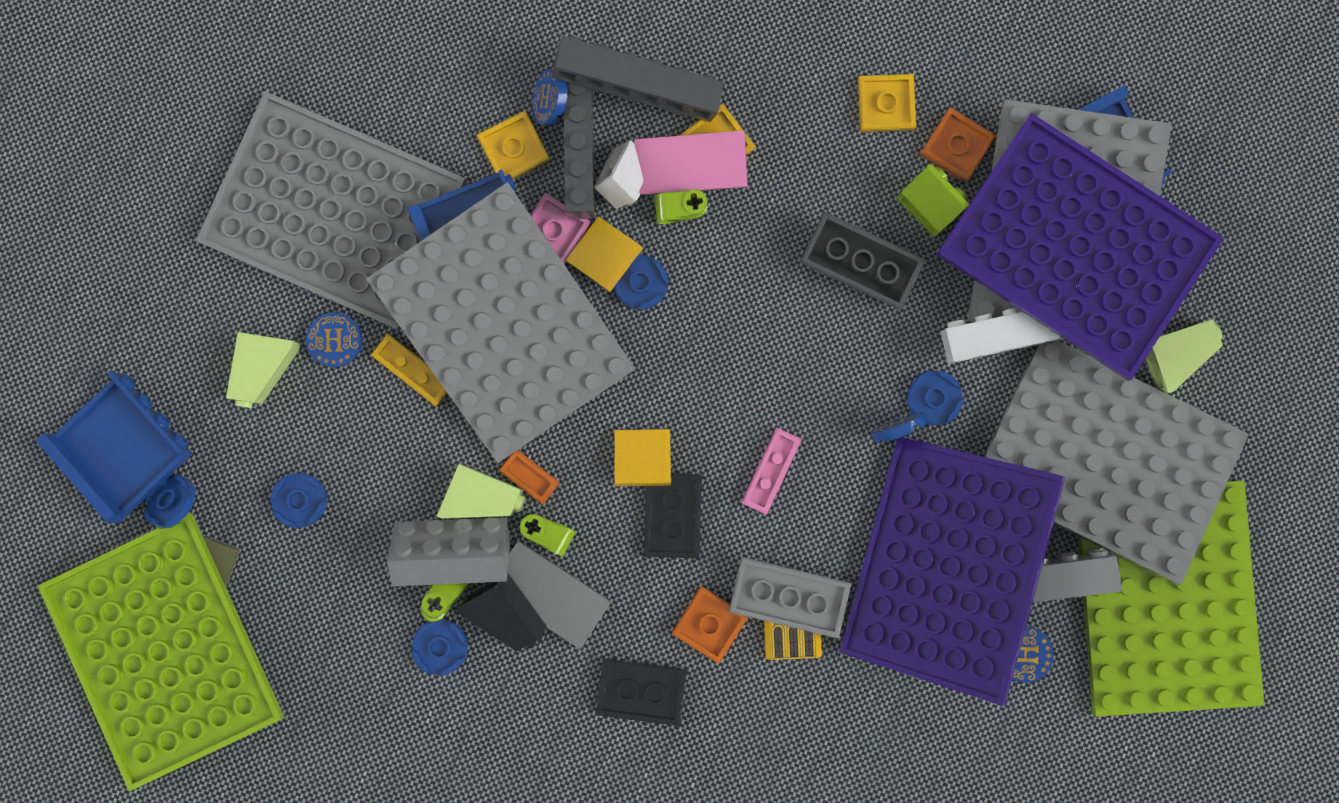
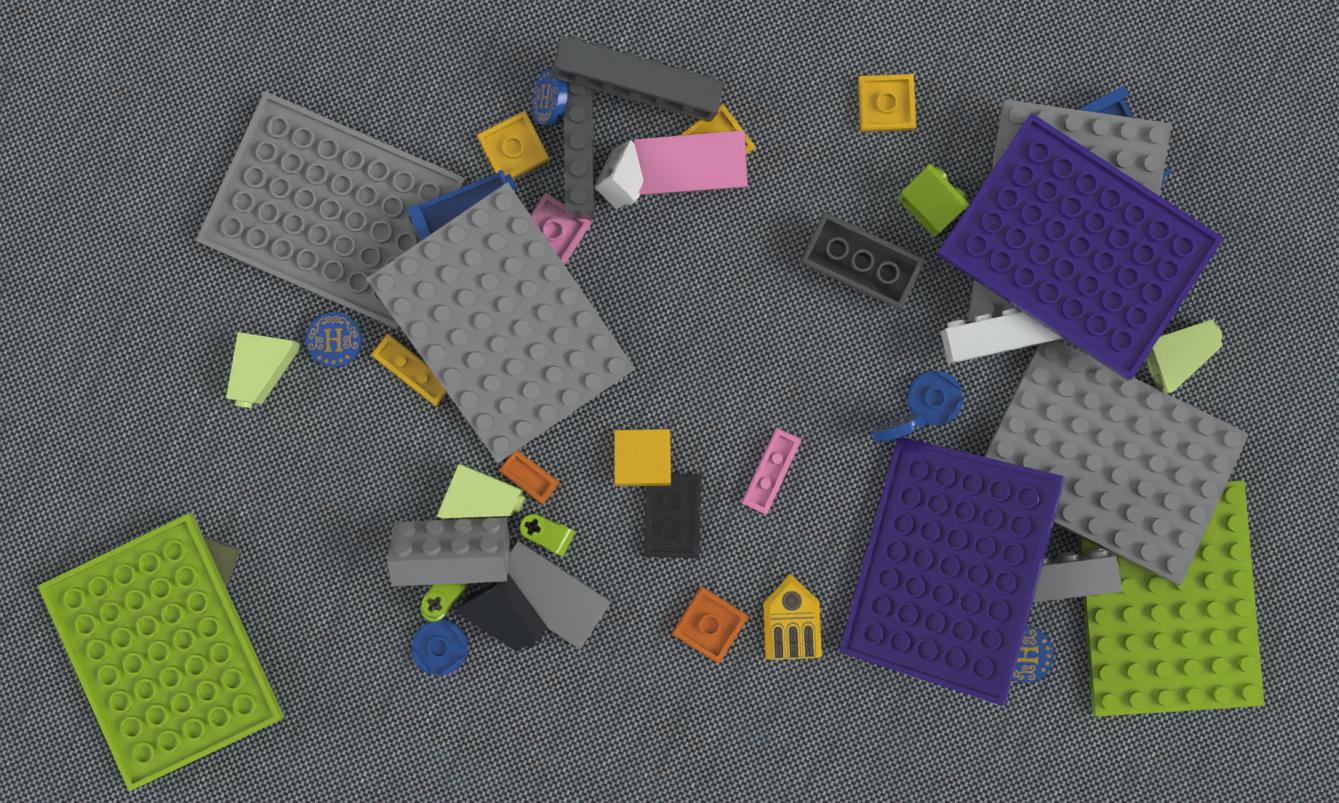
blue panel [36,371,193,523] -> none
blue tile [144,474,195,529] -> none
blue tile [270,473,327,528] -> none
yellow tile [566,216,643,292] -> none
black tile [596,658,687,726] -> none
blue tile [614,255,668,310] -> none
lime piece [653,189,707,224] -> none
light grey tile [729,557,852,639] -> none
orange tile [919,107,996,183] -> none

